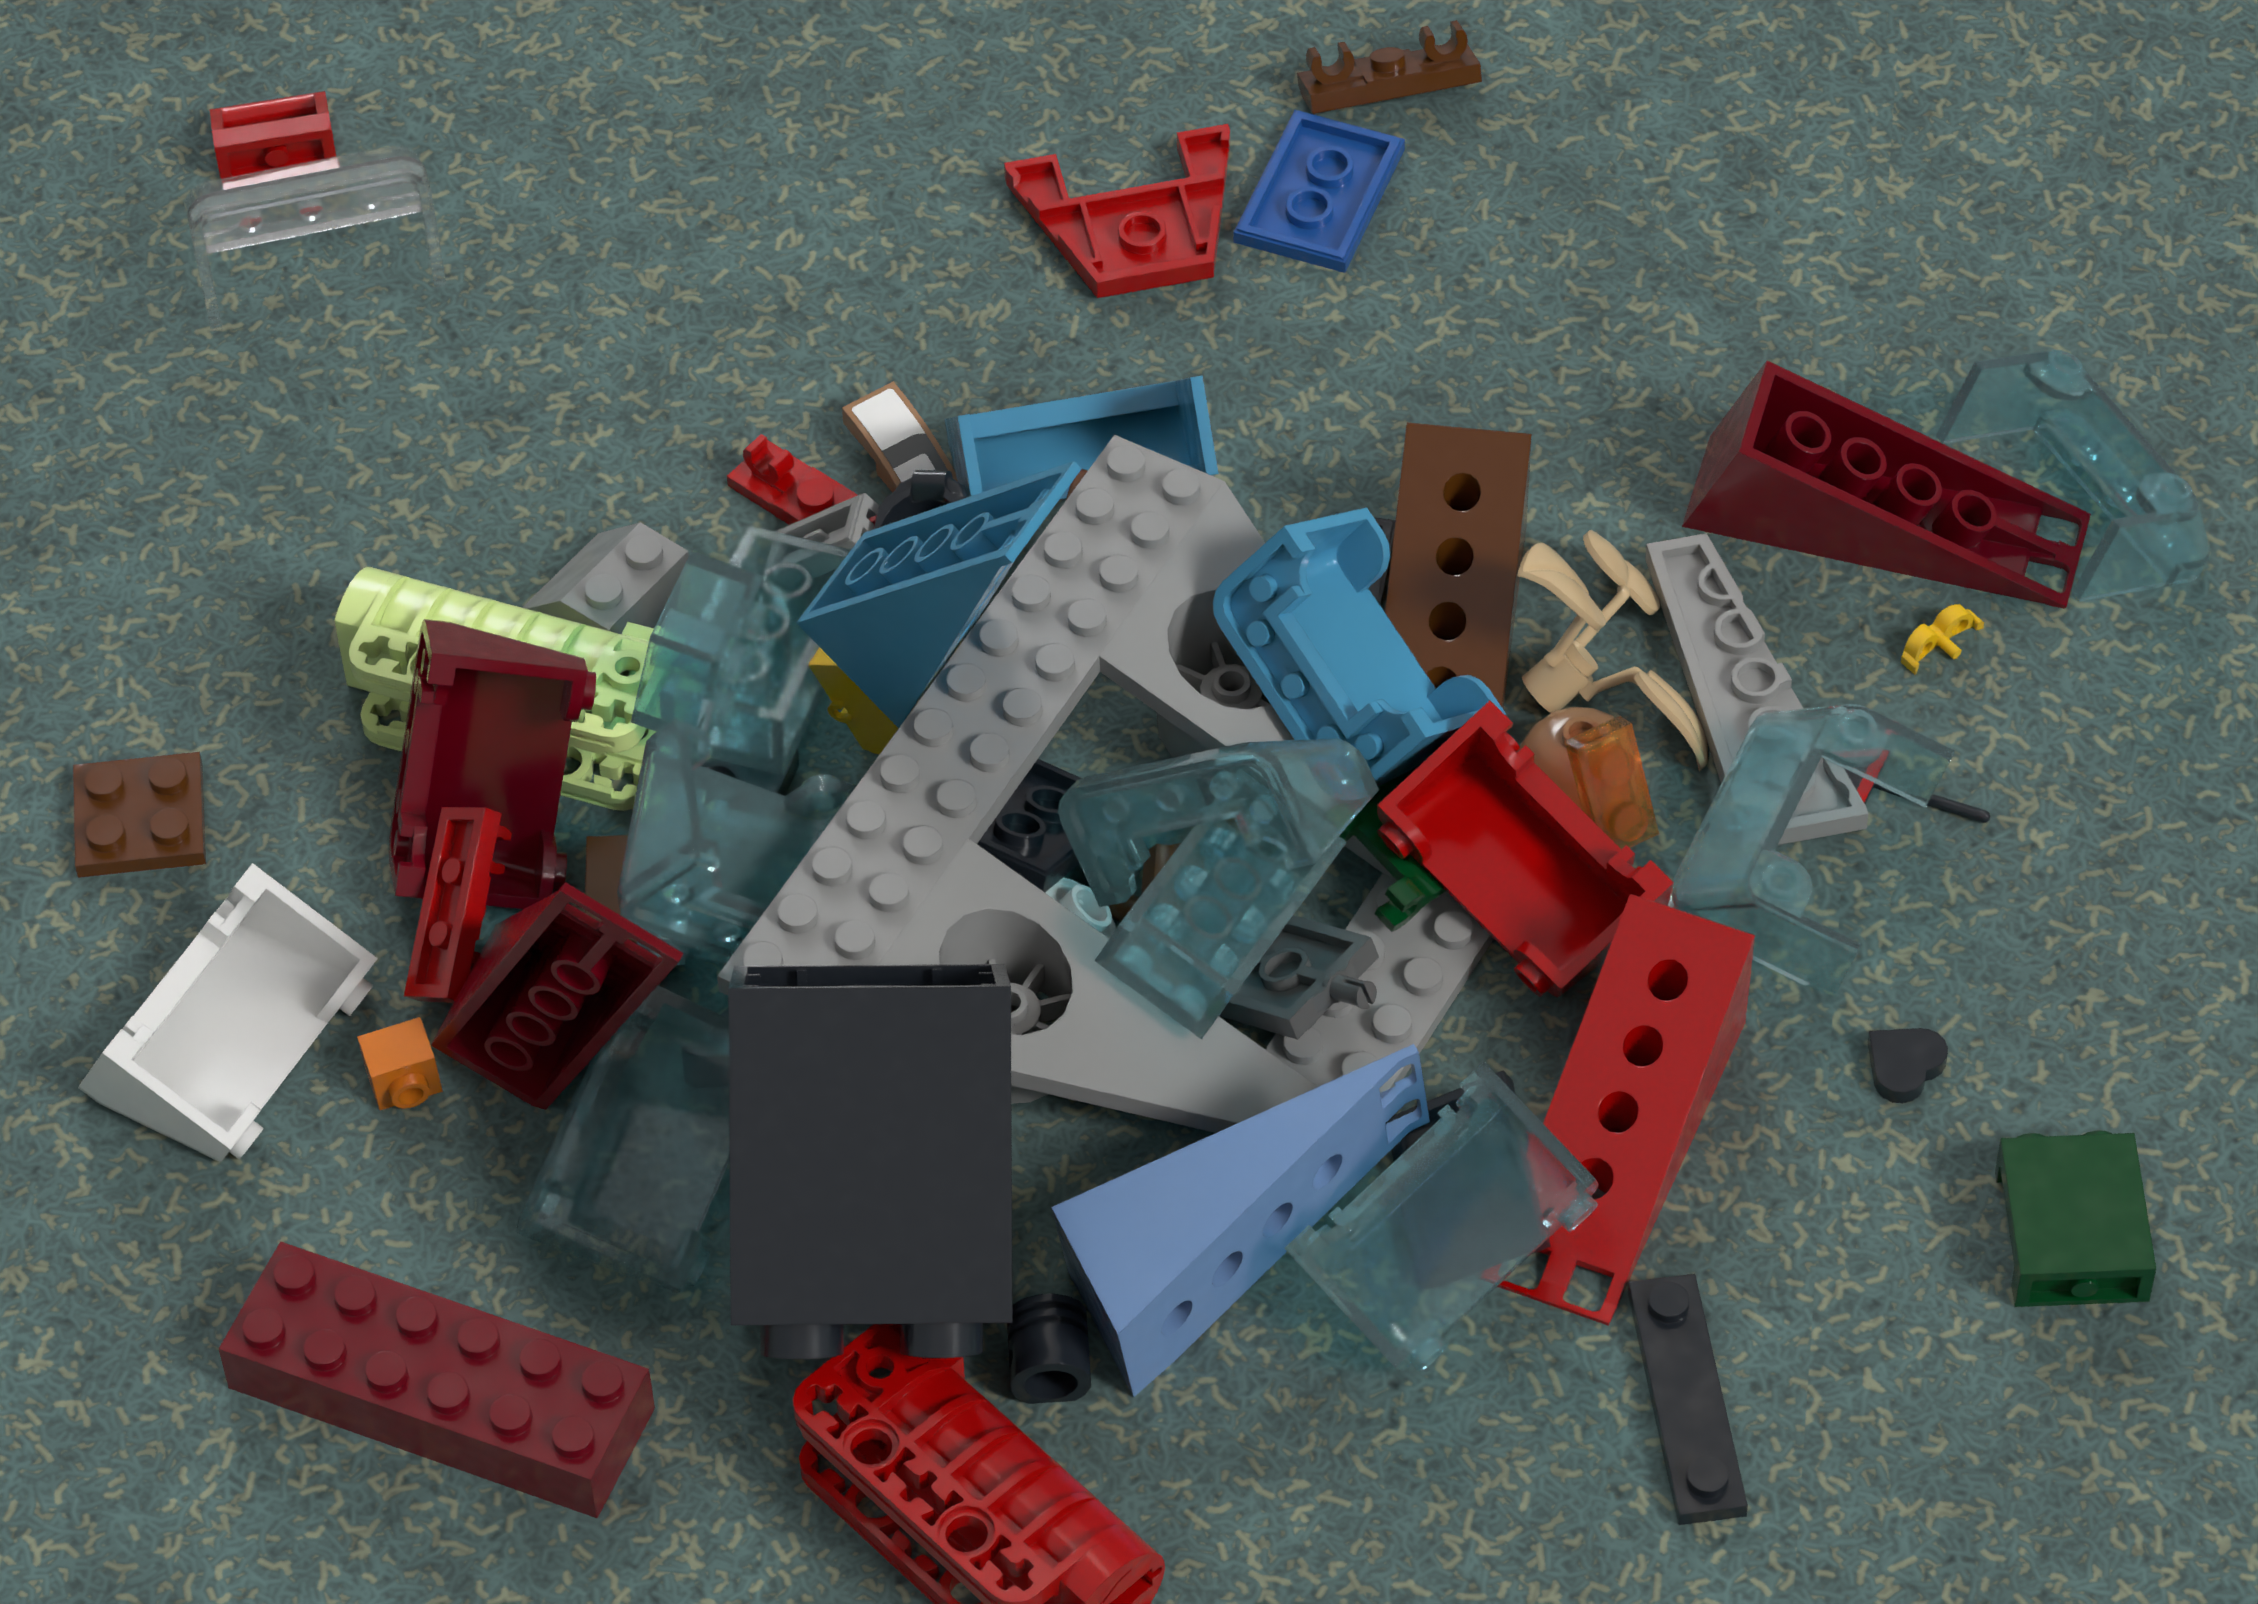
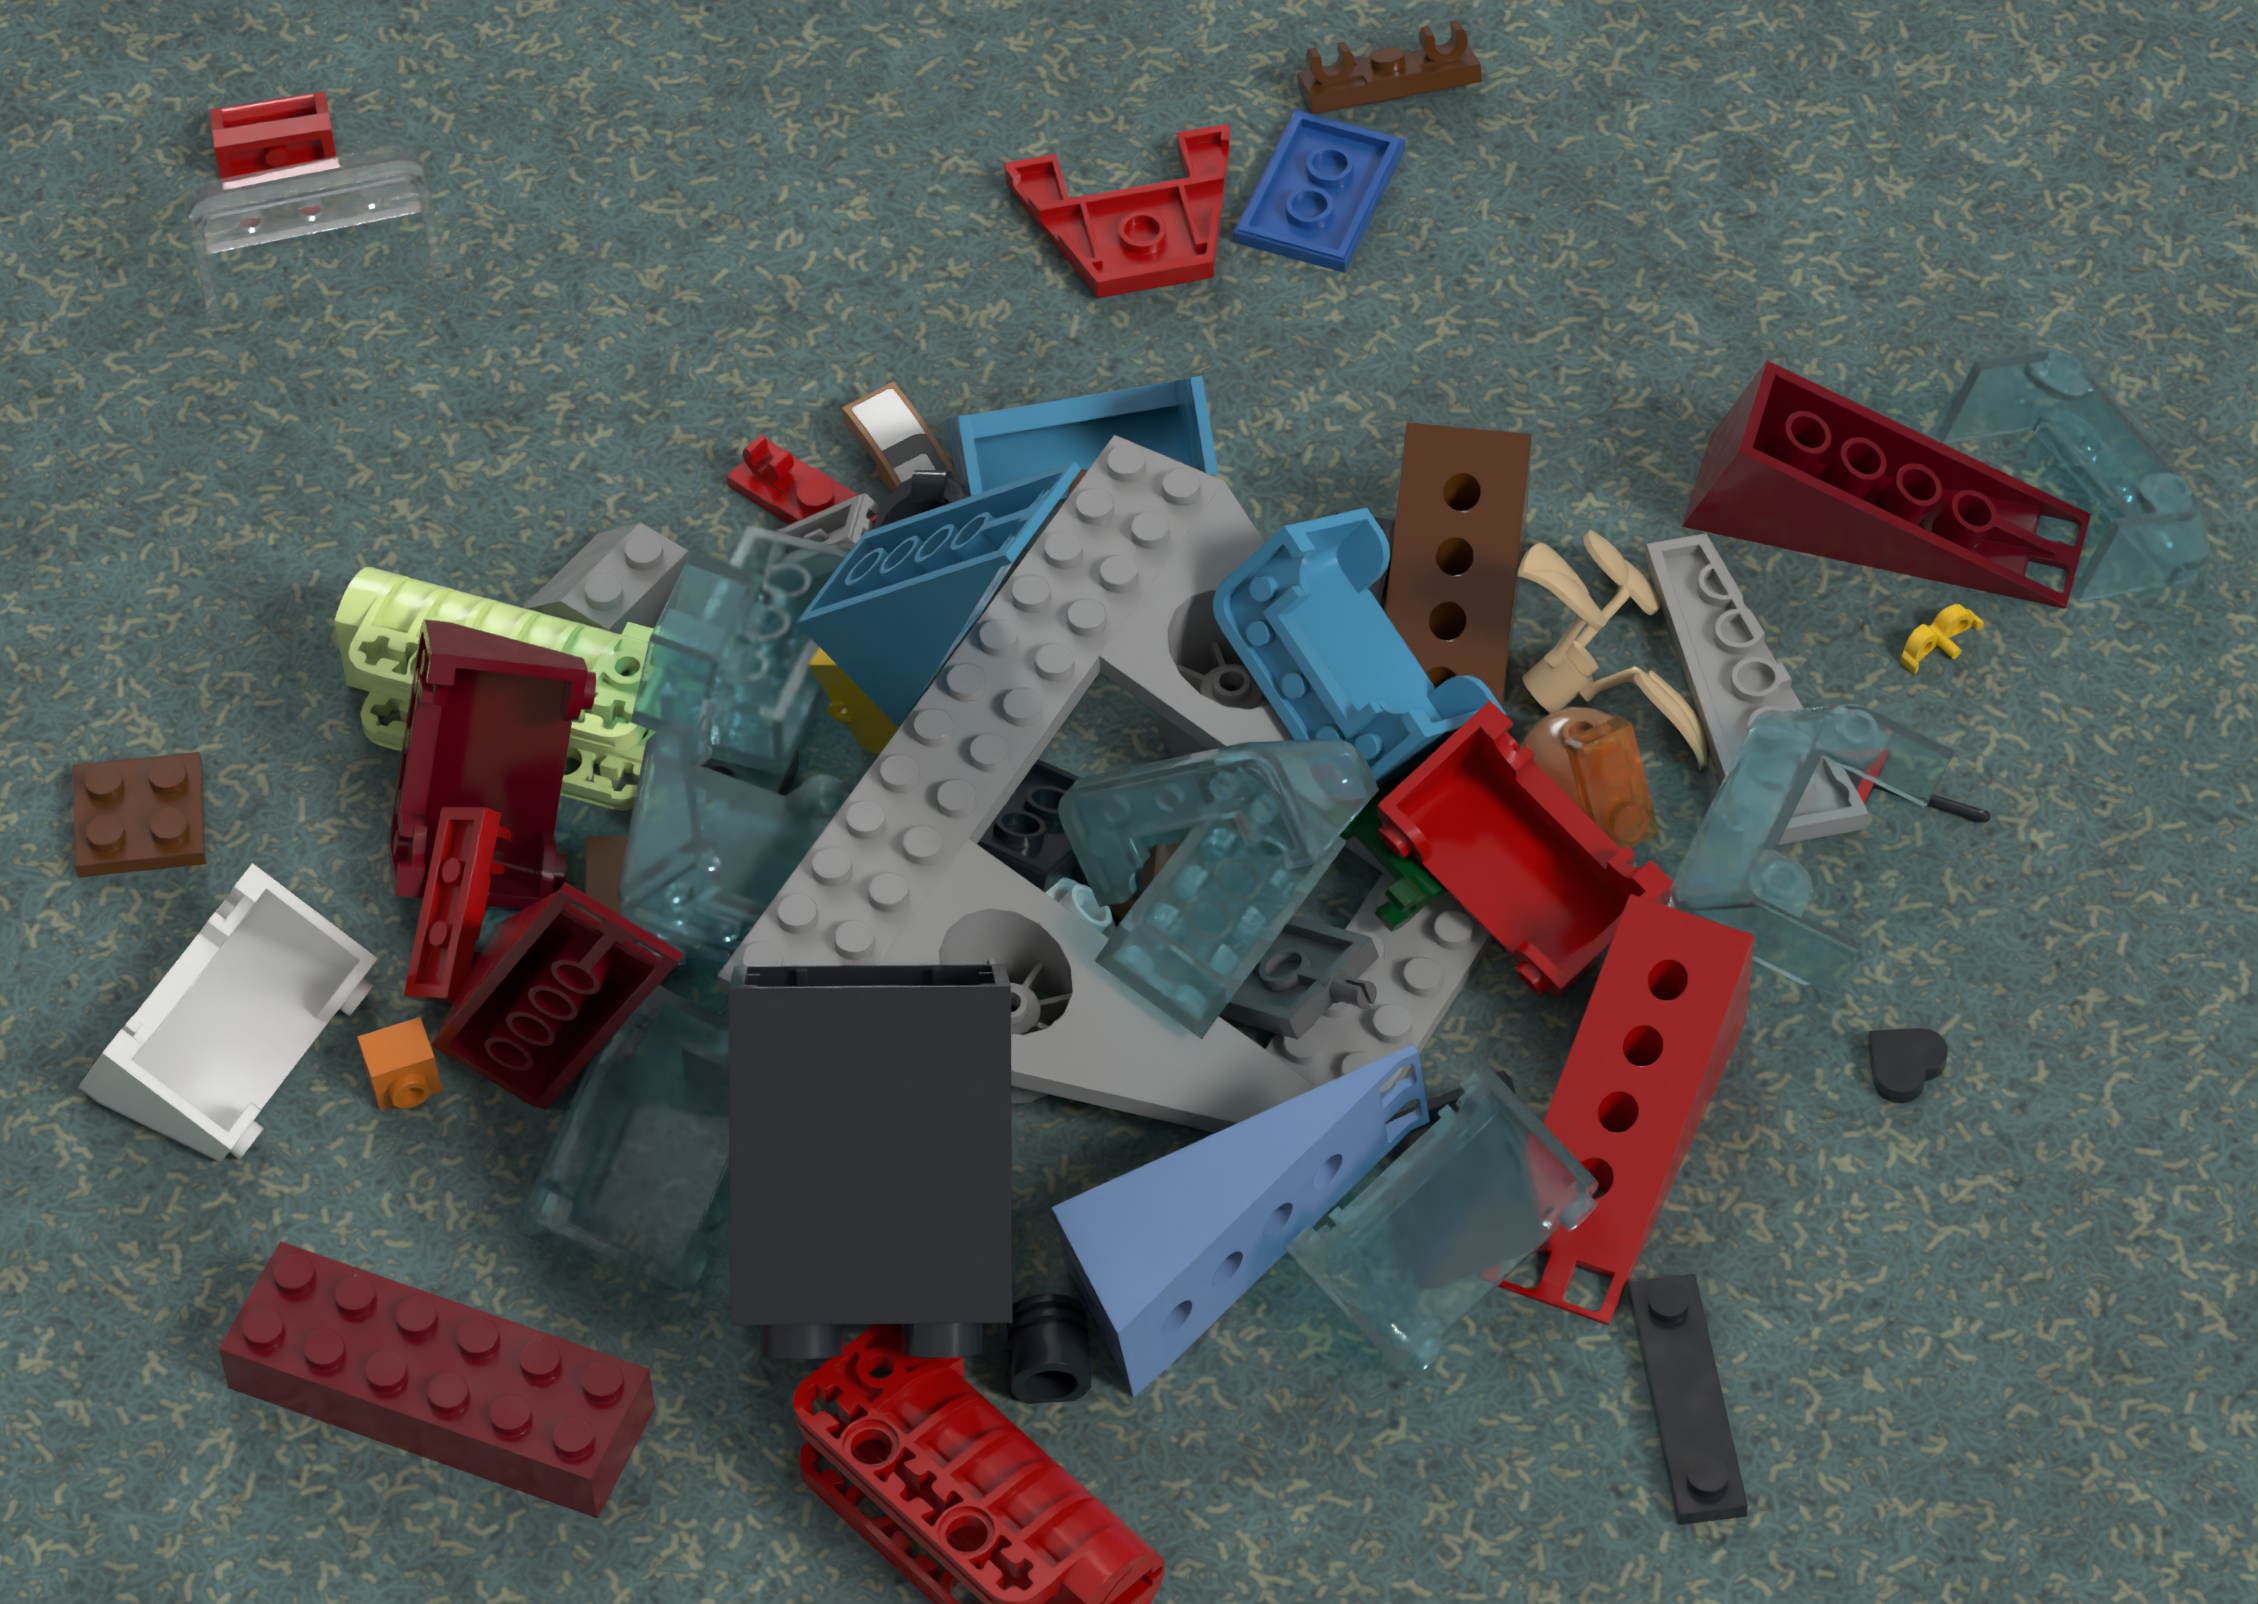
dark green panel [1995,1130,2156,1307] -> none

